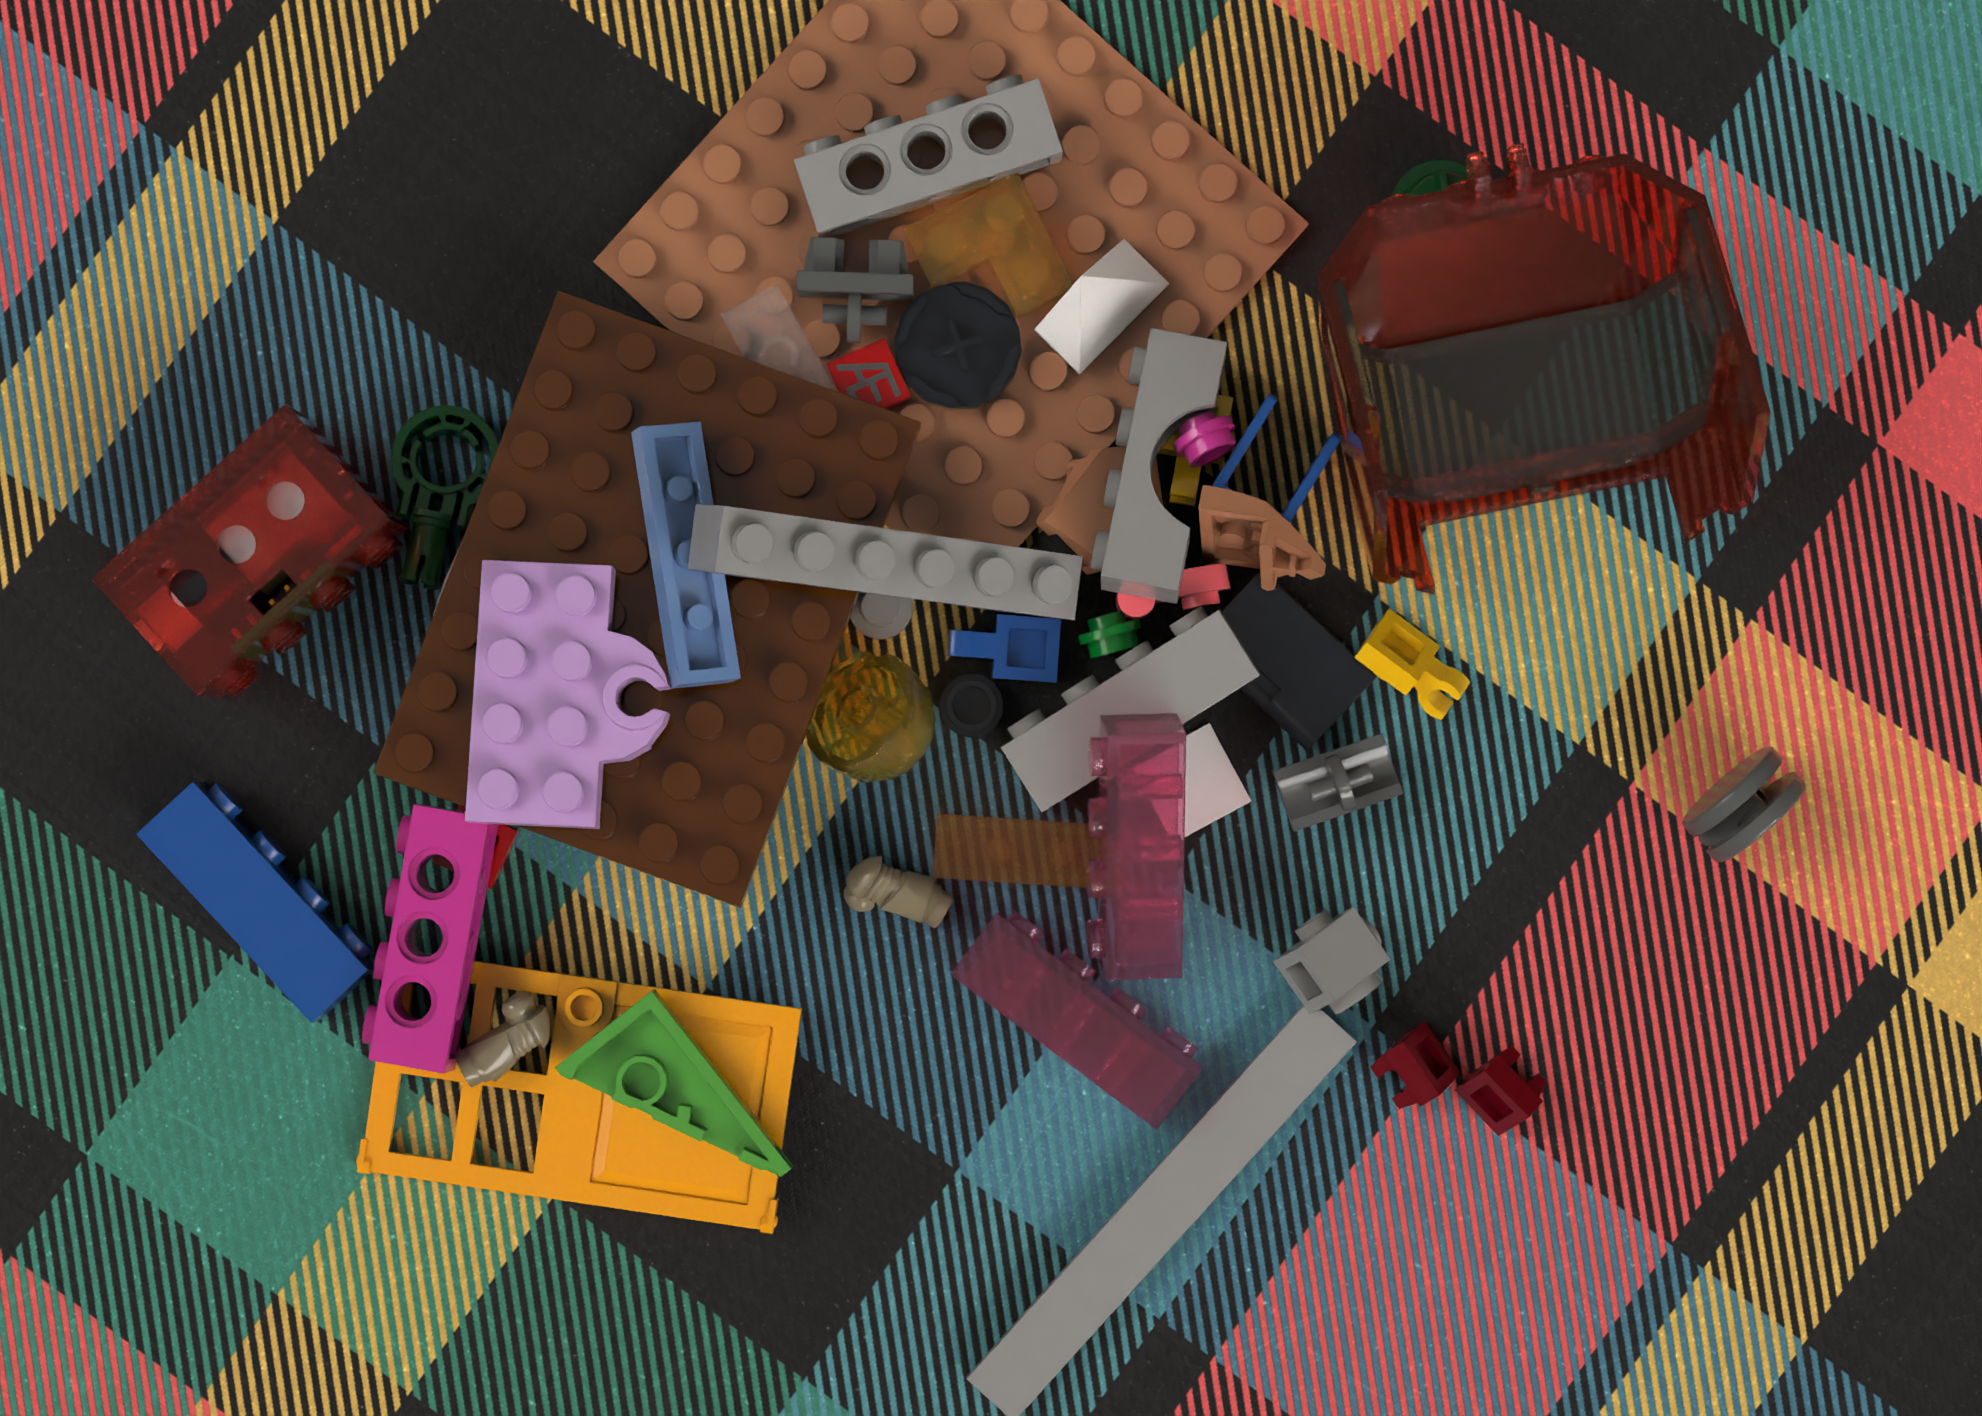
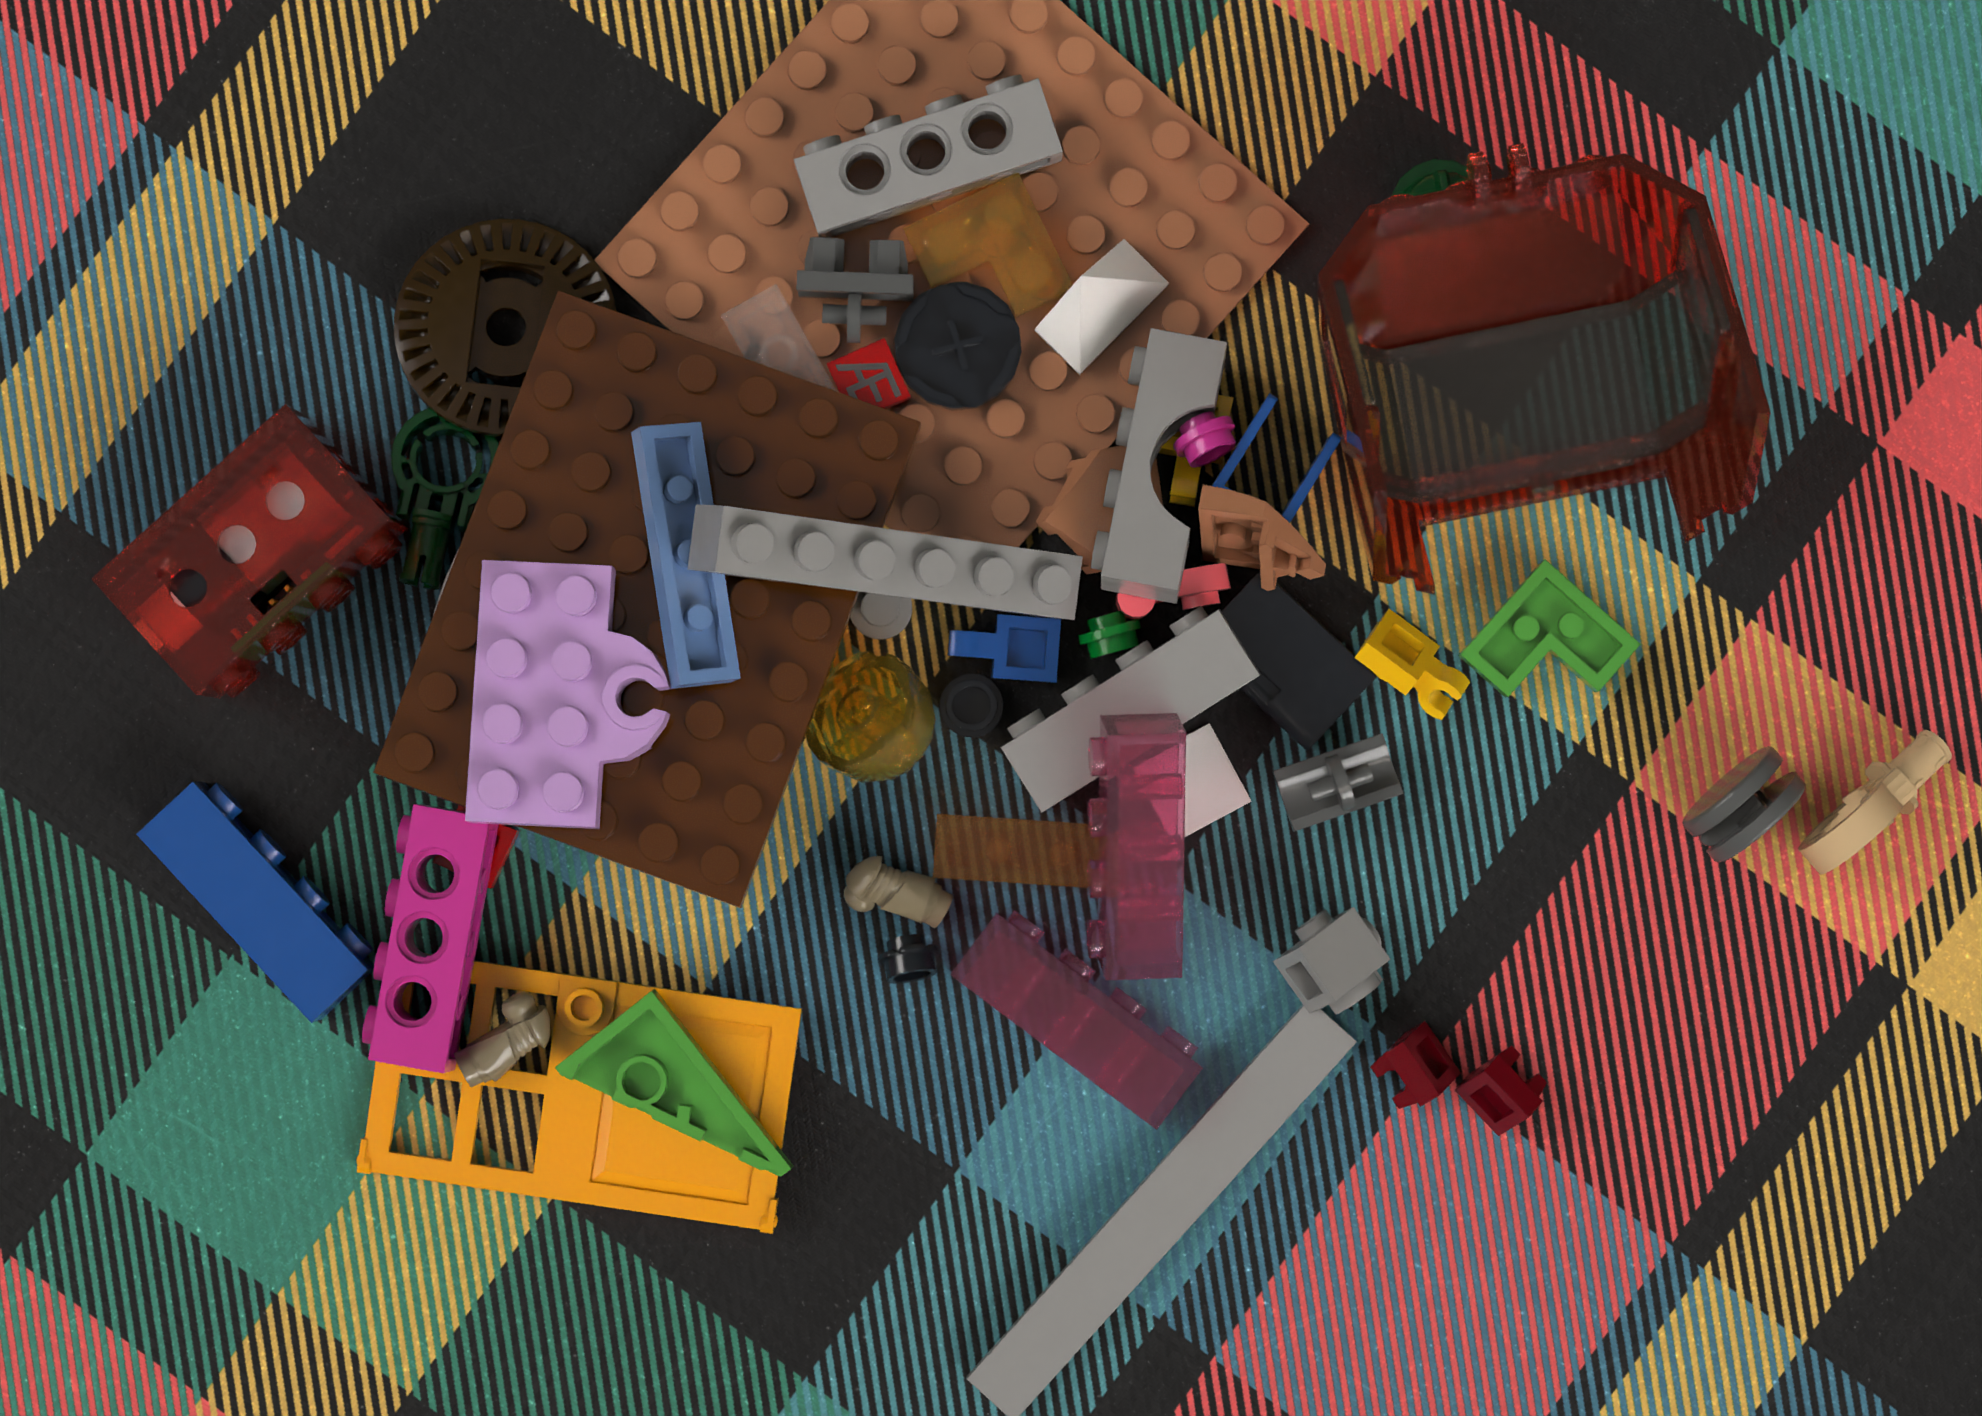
none -> dark brown piece [394,219,616,437]
none -> black plate [877,934,940,984]
none -> bright green plate [1458,559,1641,698]
none -> tan pin [1798,730,1952,875]

